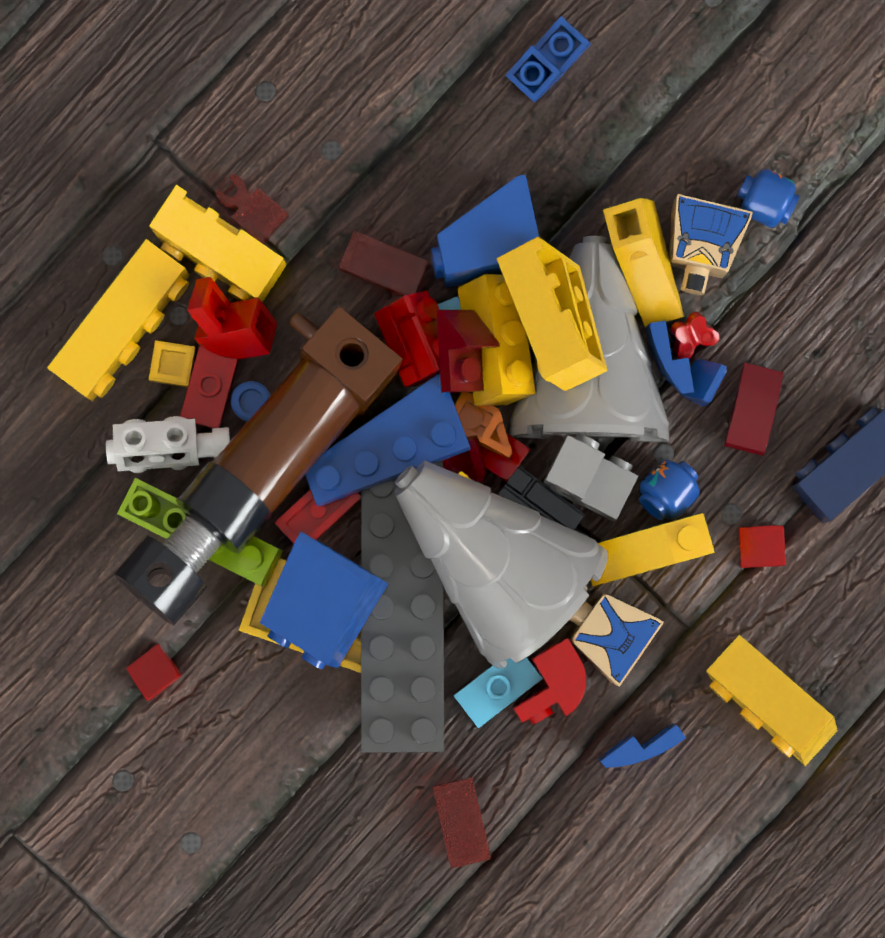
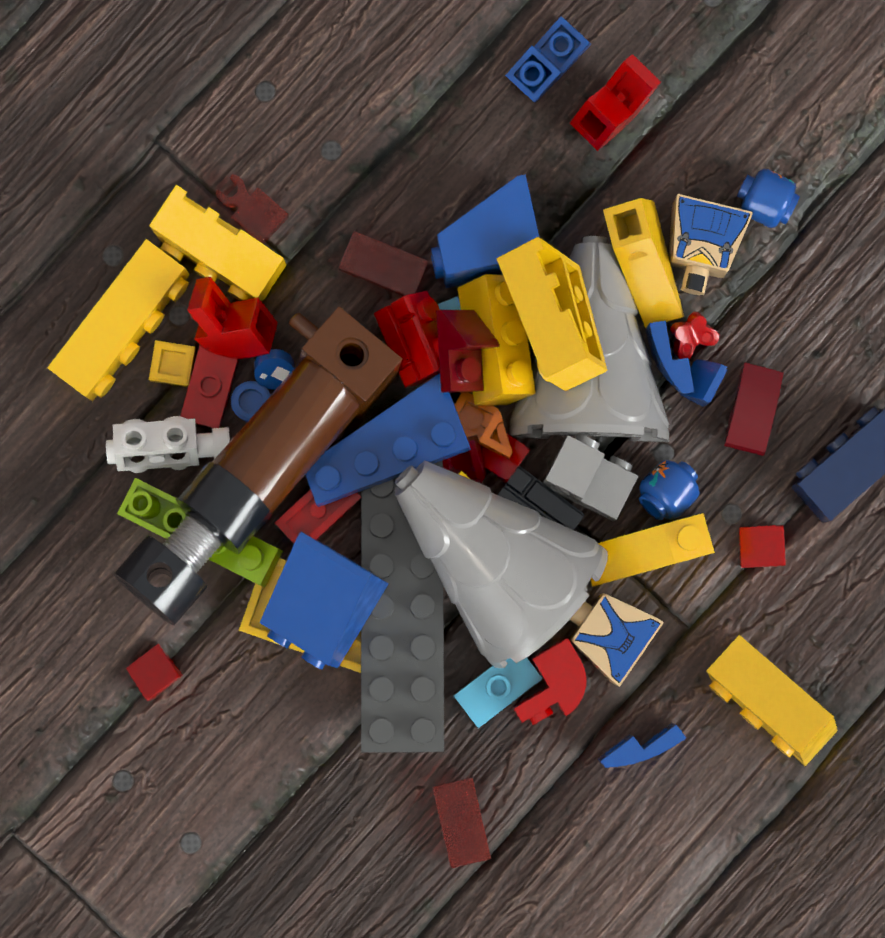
none -> blue tile [254,349,295,390]
none -> red brick [570,54,661,151]

